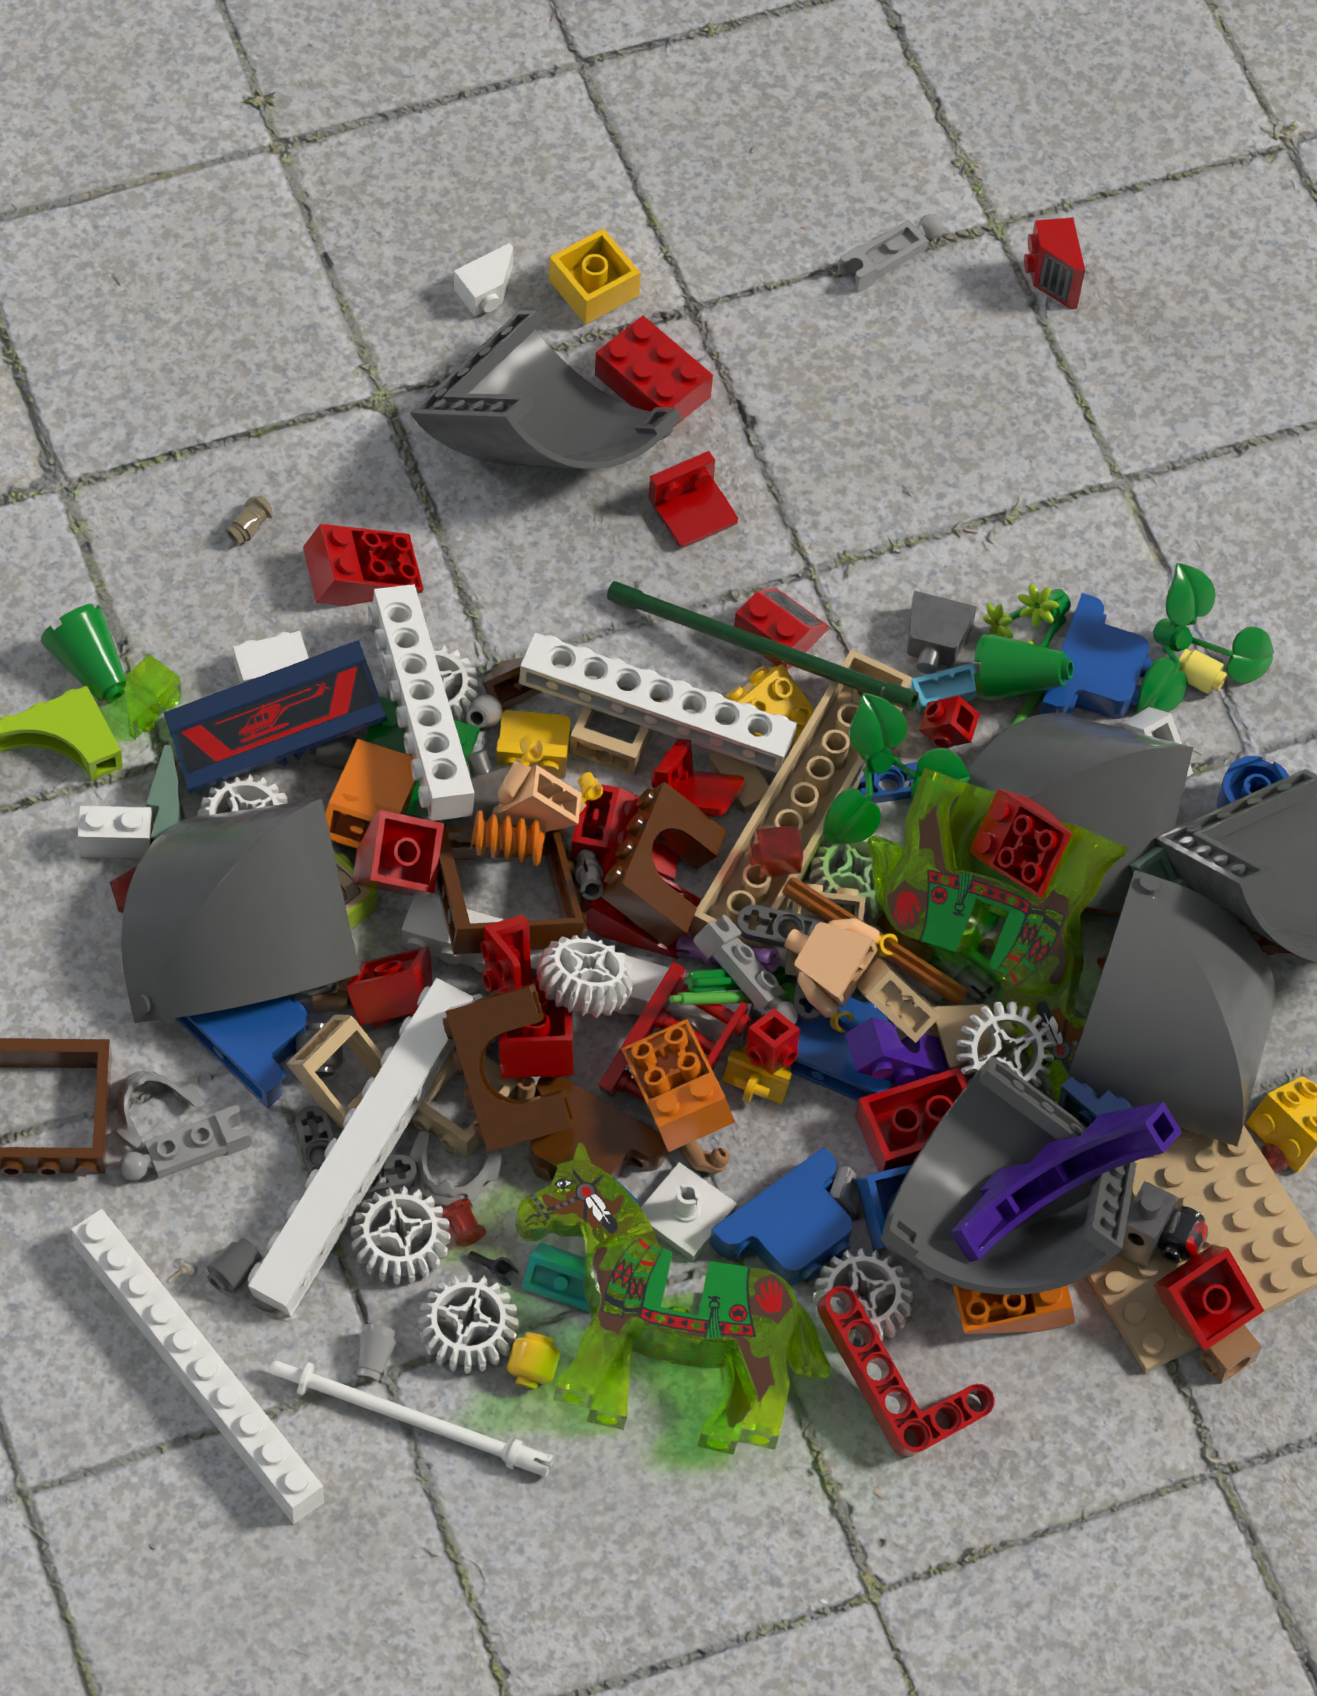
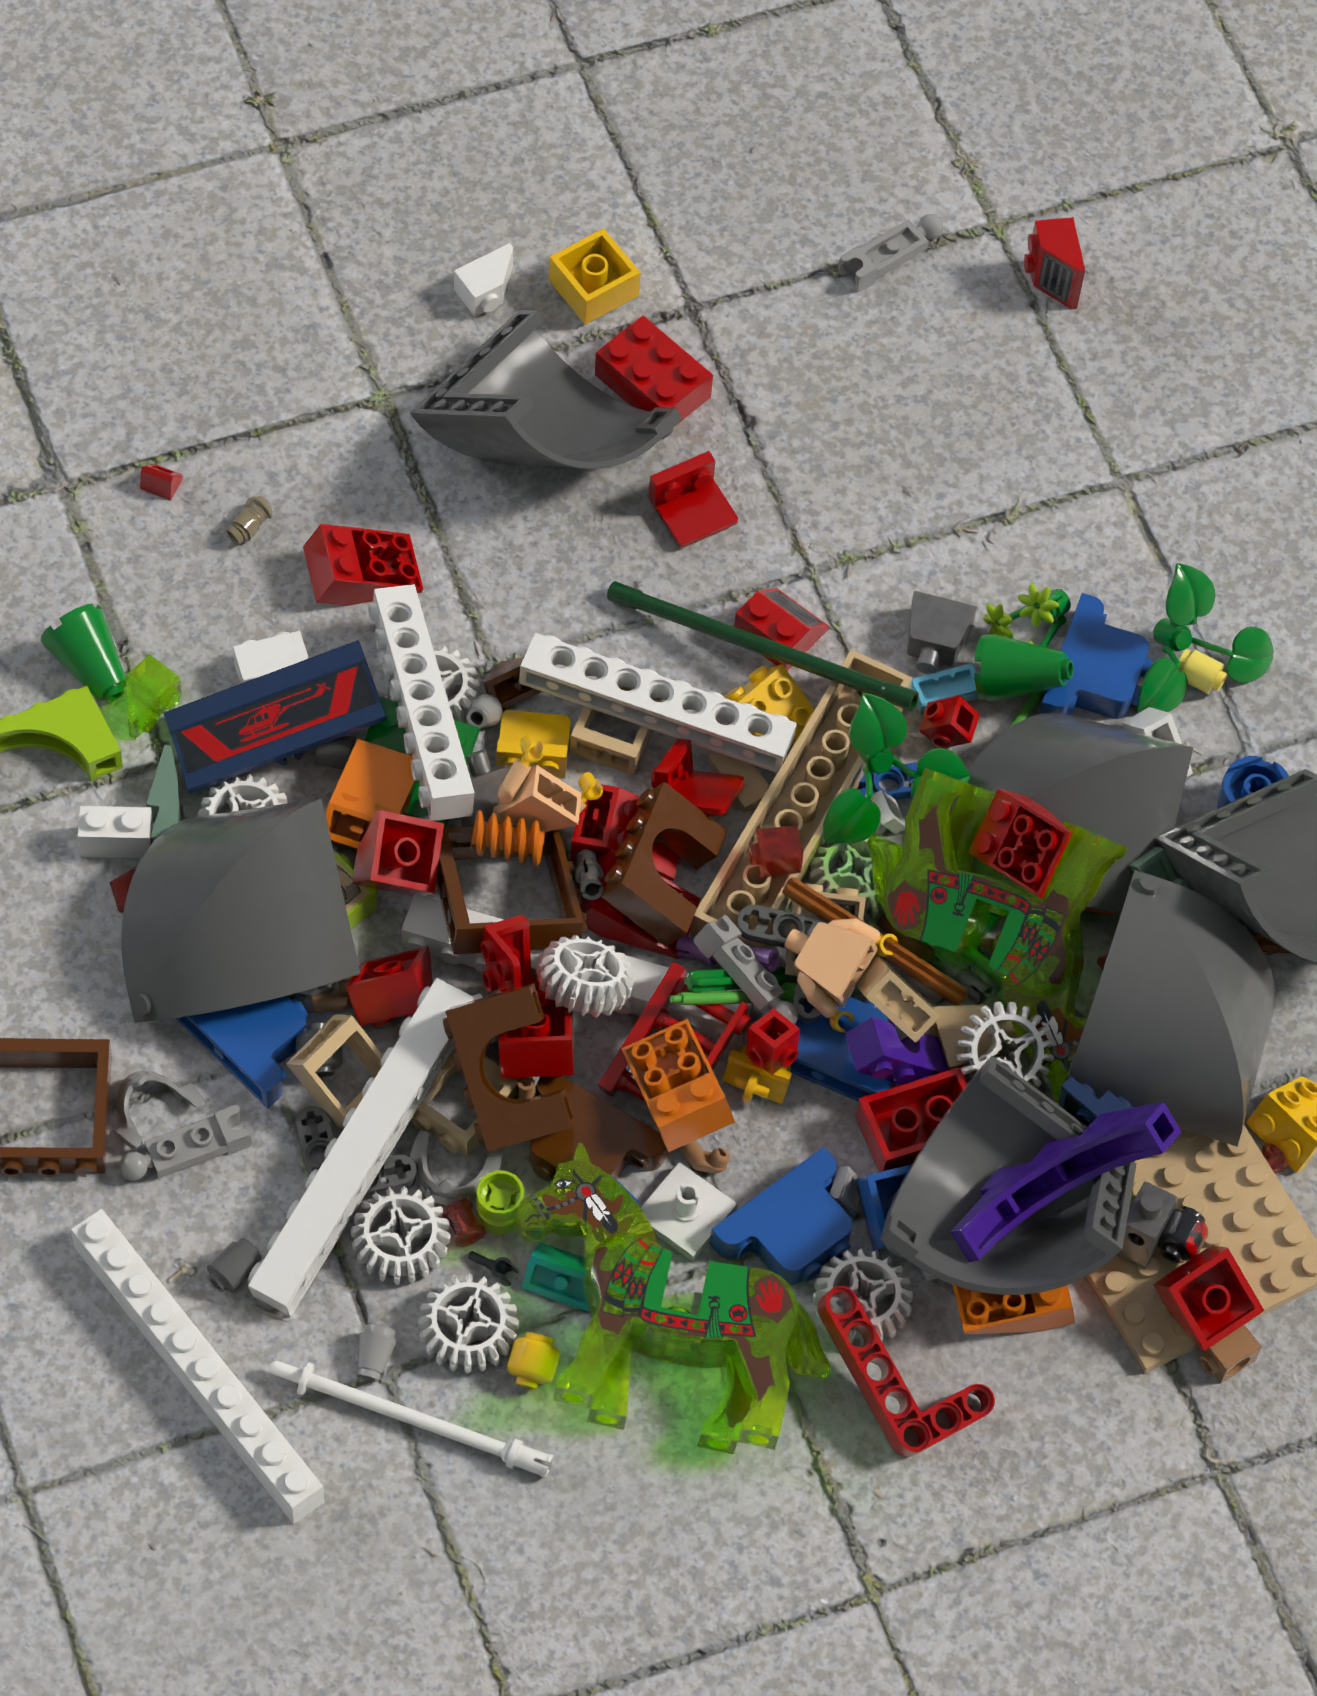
none -> red slope [140,464,183,501]
none -> lime wheel [476,1170,524,1235]
none -> white tile [871,790,908,835]

